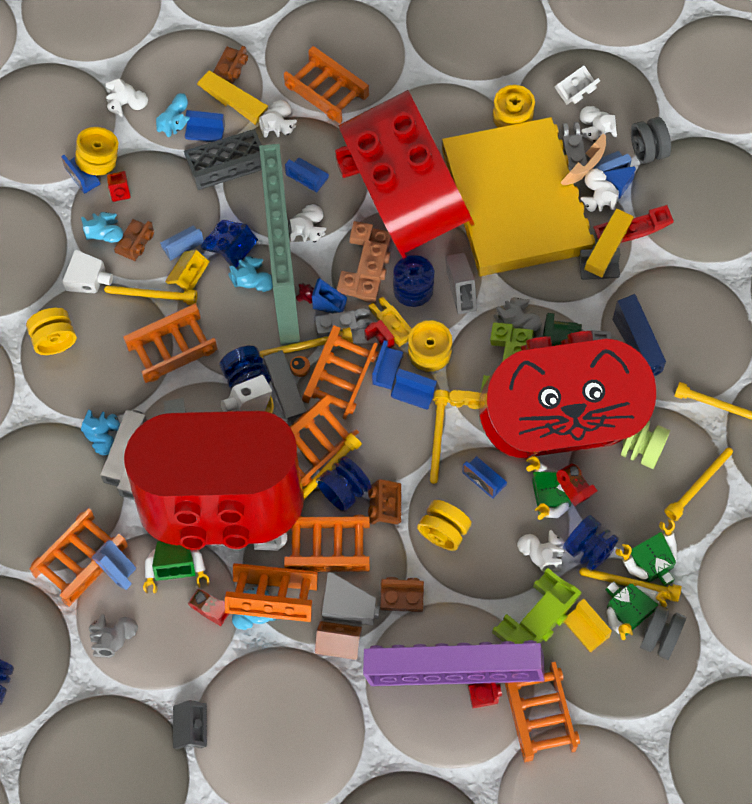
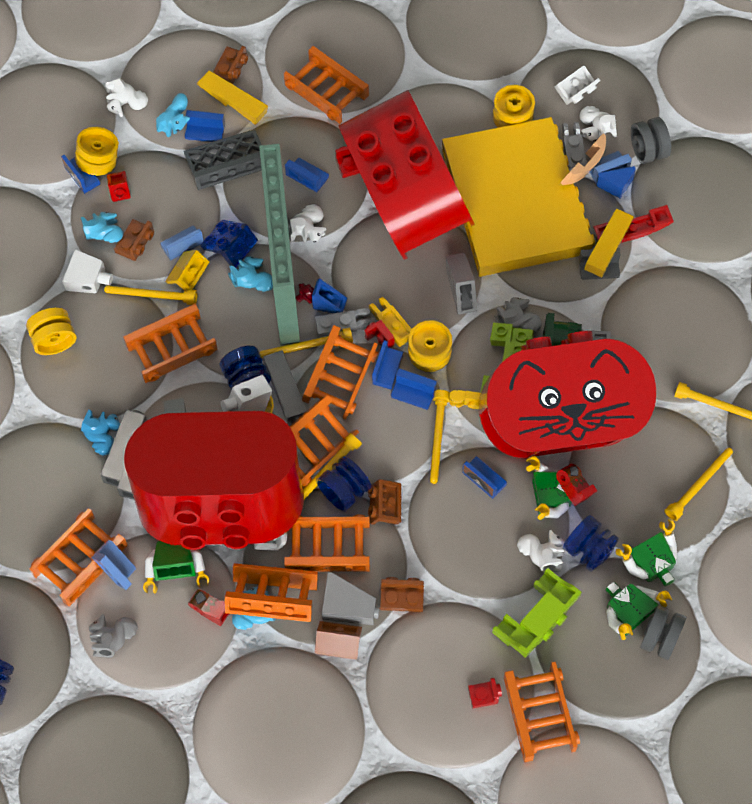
dark grey panel [173,700,207,749] -> none
white animal [259,100,297,138] -> none
orange tile [290,356,310,377] -> none
nougat bracket [337,221,392,304] -> none
medium lavender brick [363,640,545,686] -> none
clear blue wheel [393,255,435,307] -> none
yellow wheel [417,500,472,551] -> none
yellow panel [564,599,612,652] -> none
yellow piece [579,567,682,602] -> none
white animal [580,168,619,212] -> none
dark blue slope [612,294,666,376] -> none
yellowish green wheel [621,421,671,469] -> none

